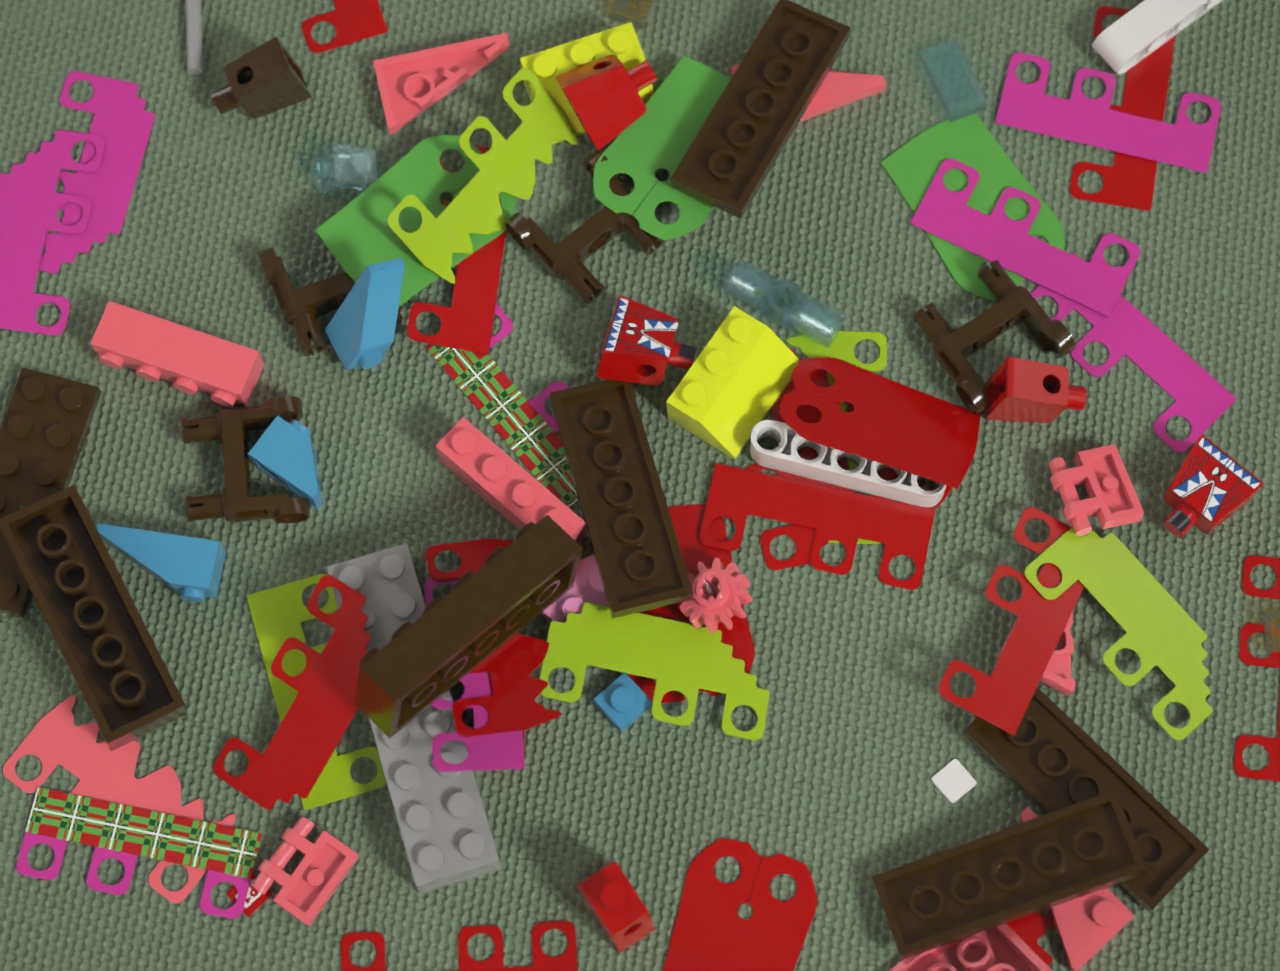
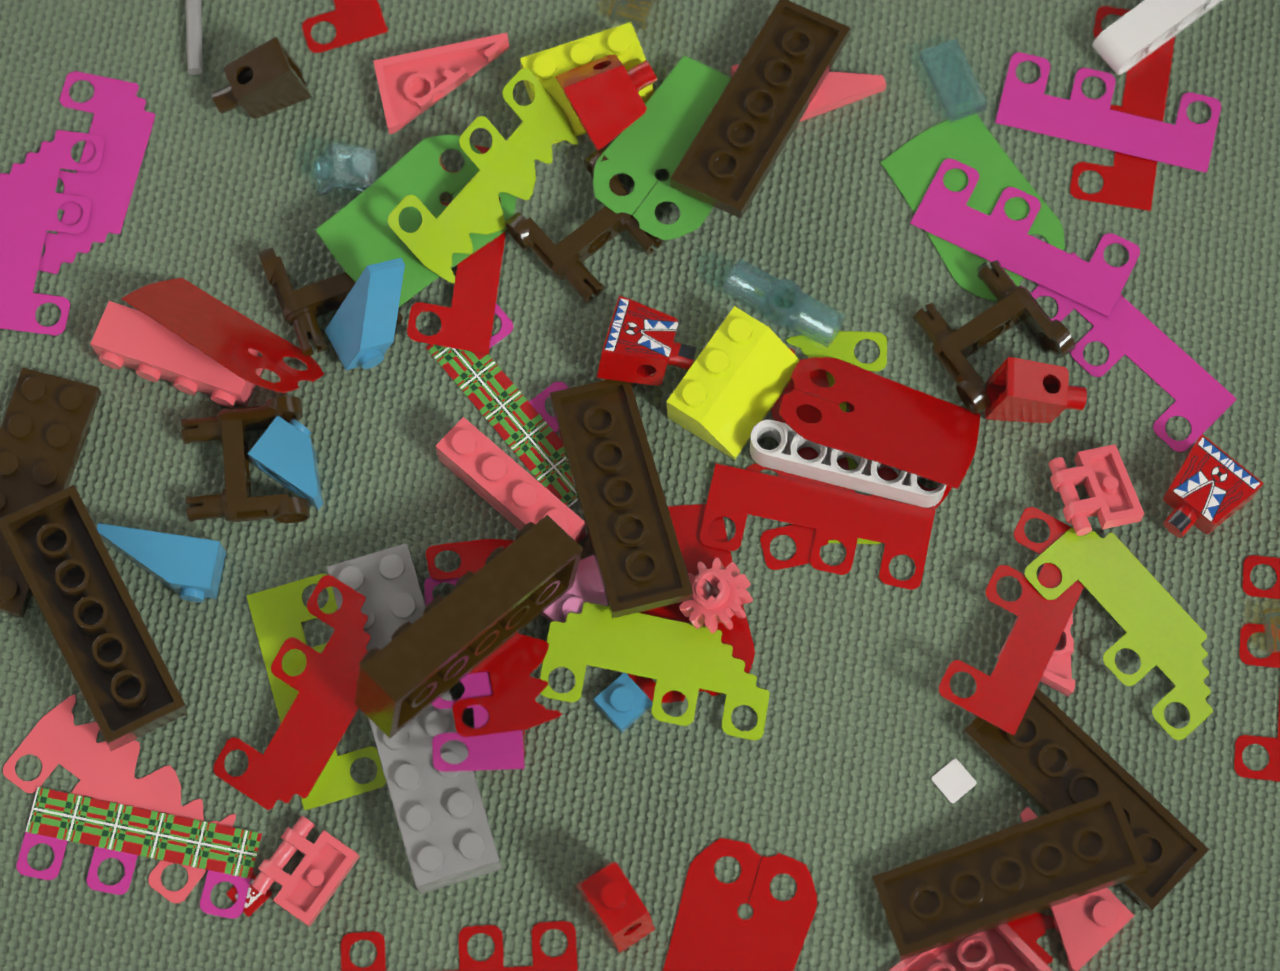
none -> red piece [121,278,324,393]

